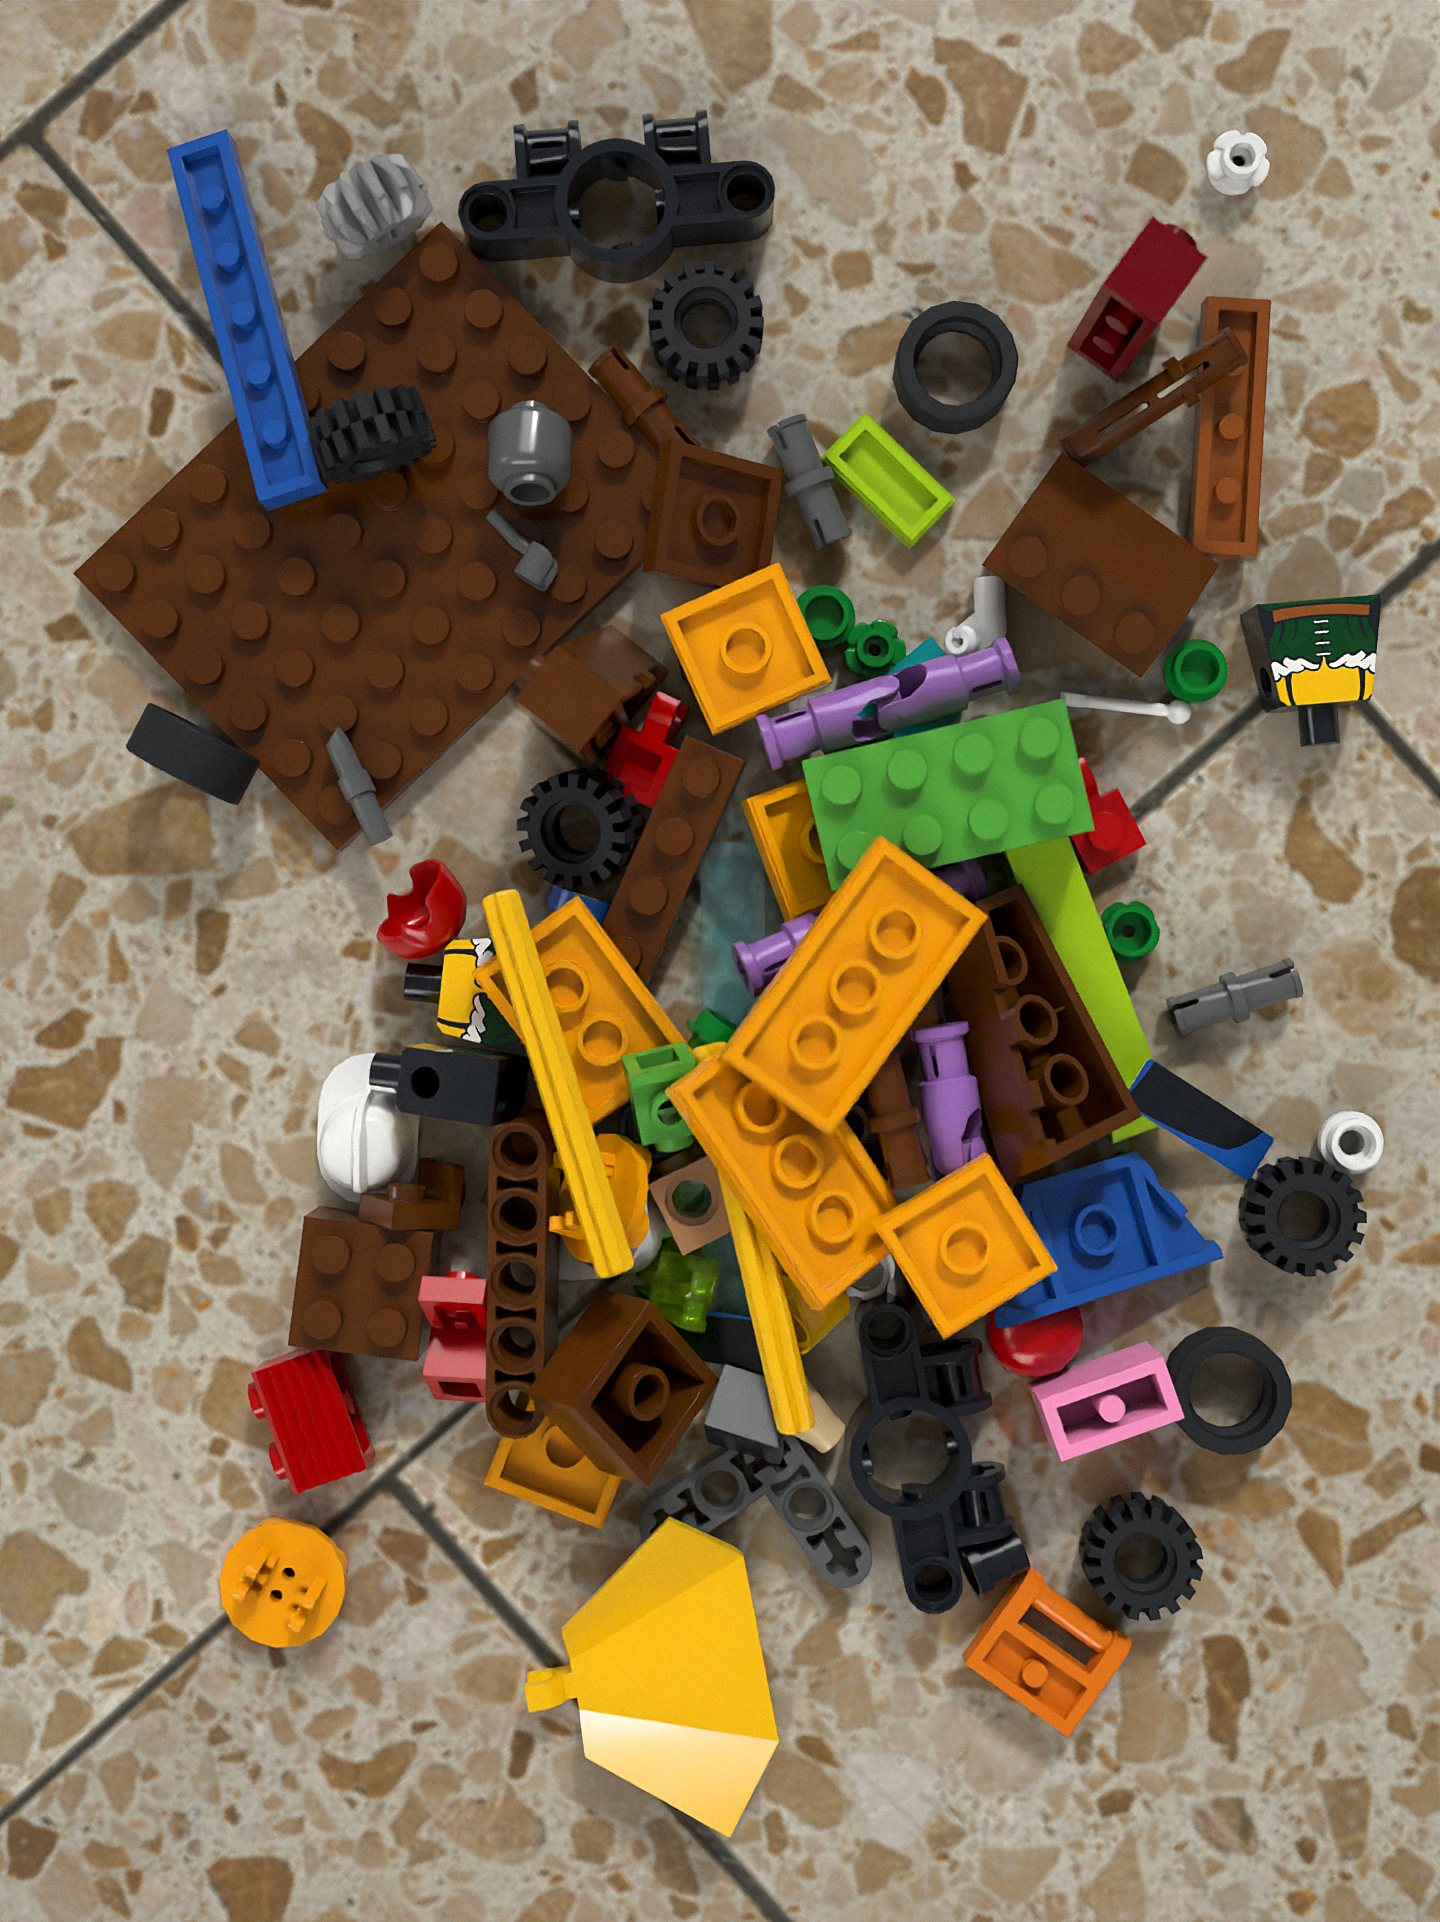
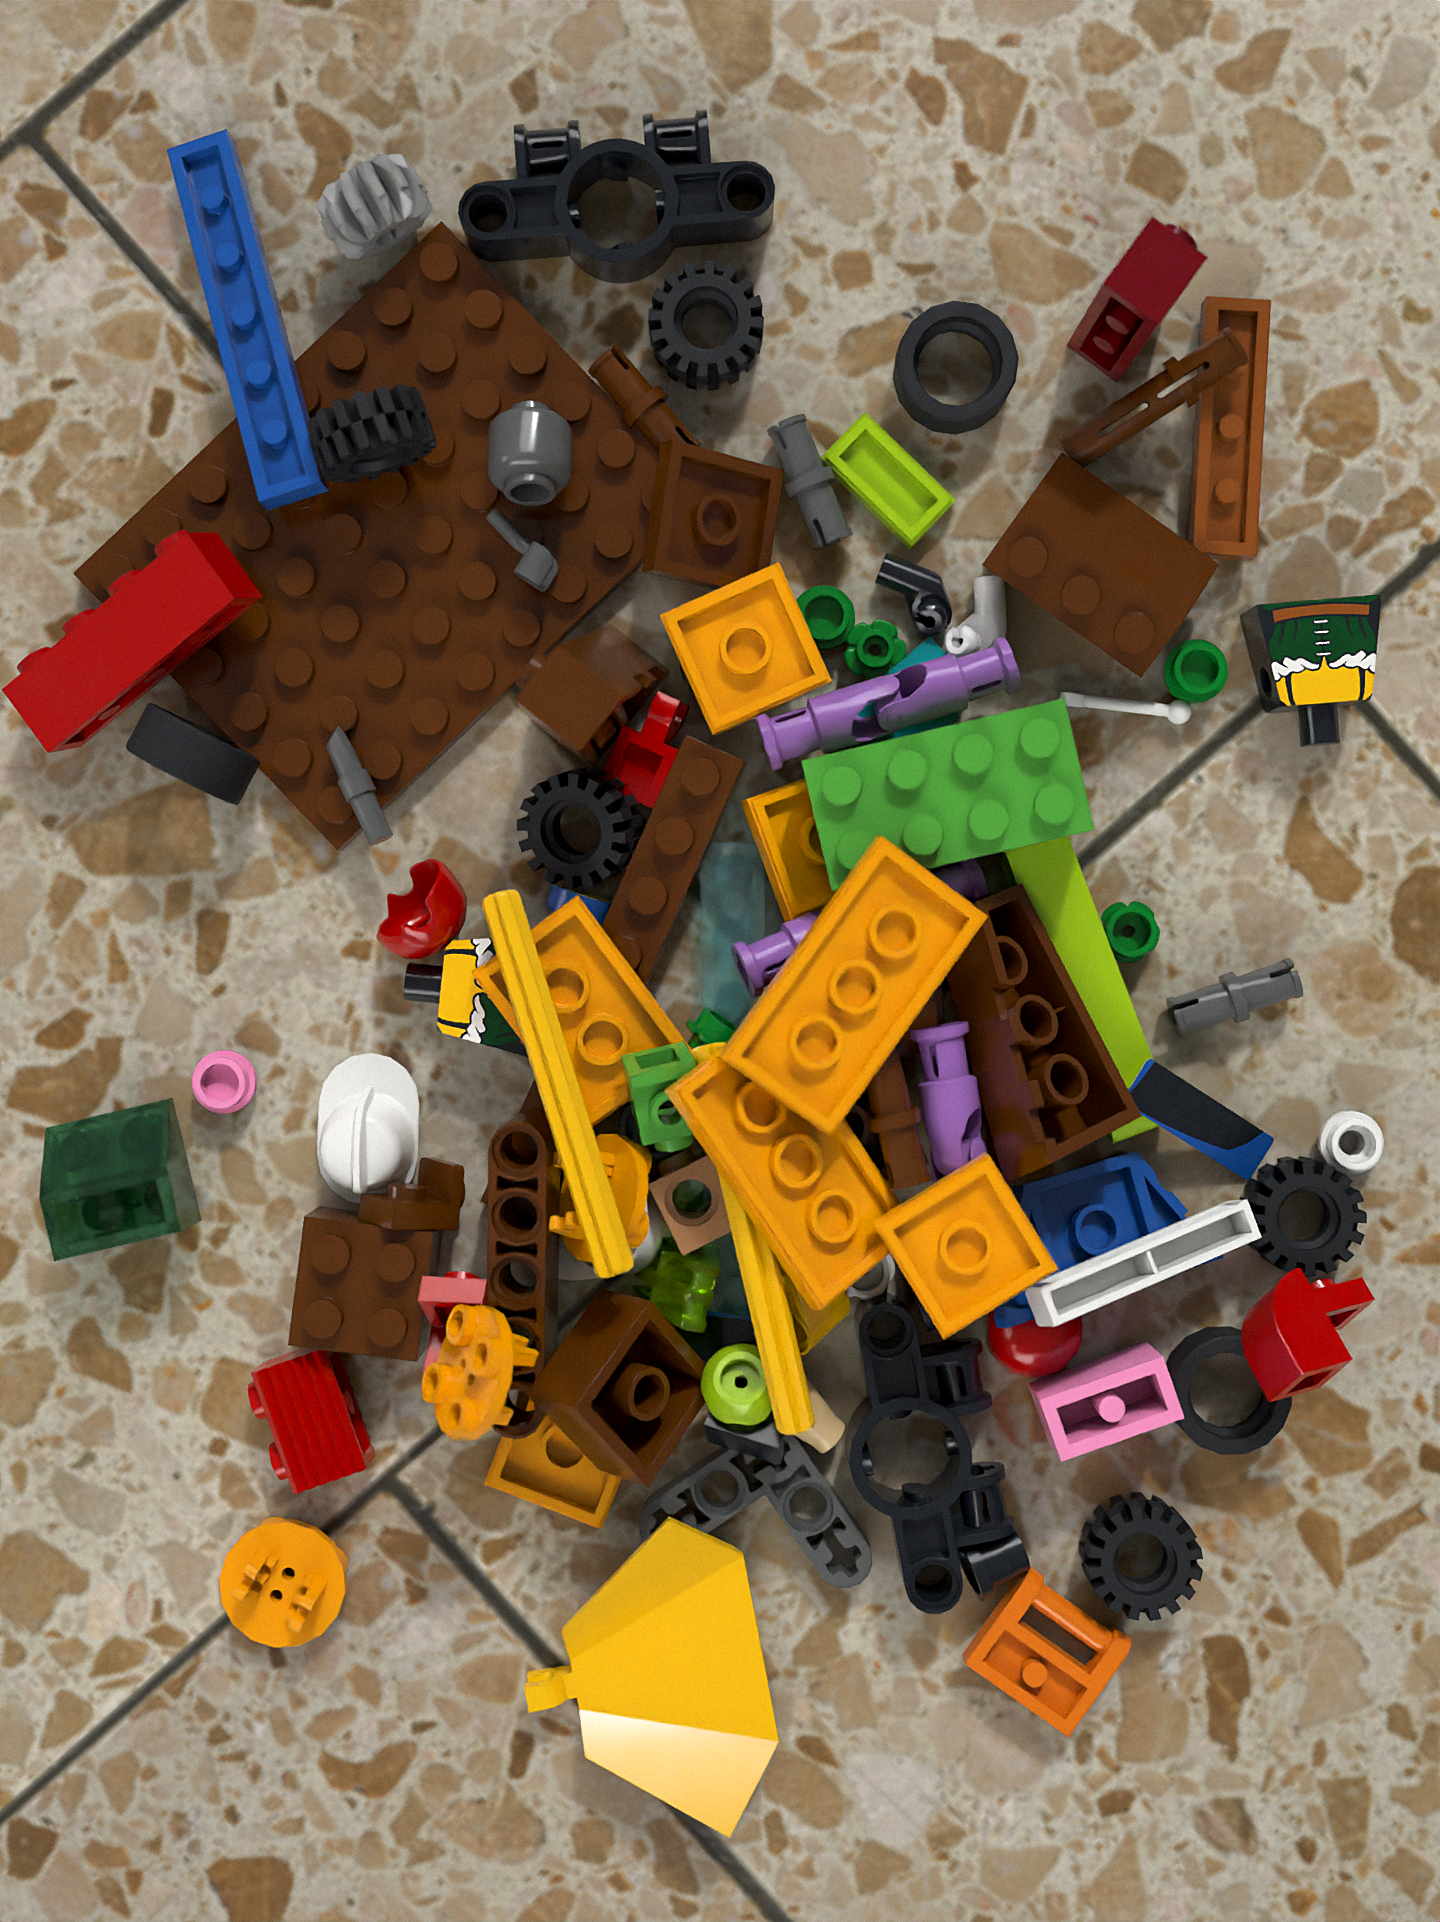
black torso [369,1043,530,1127] -> none
red plate [1069,757,1147,874] -> none
white plate [1206,130,1270,195] -> none
none -> red brick [2,529,263,753]
none -> clear green slope [39,1098,202,1261]
none -> bright pink plate [192,1050,257,1114]
none -> light orange plate [421,1304,539,1441]
none -> lime plate [701,1343,772,1425]
none -> black arm [875,553,952,637]
none -> white piece [1024,1199,1262,1327]
none -> red brick [1241,1267,1375,1403]

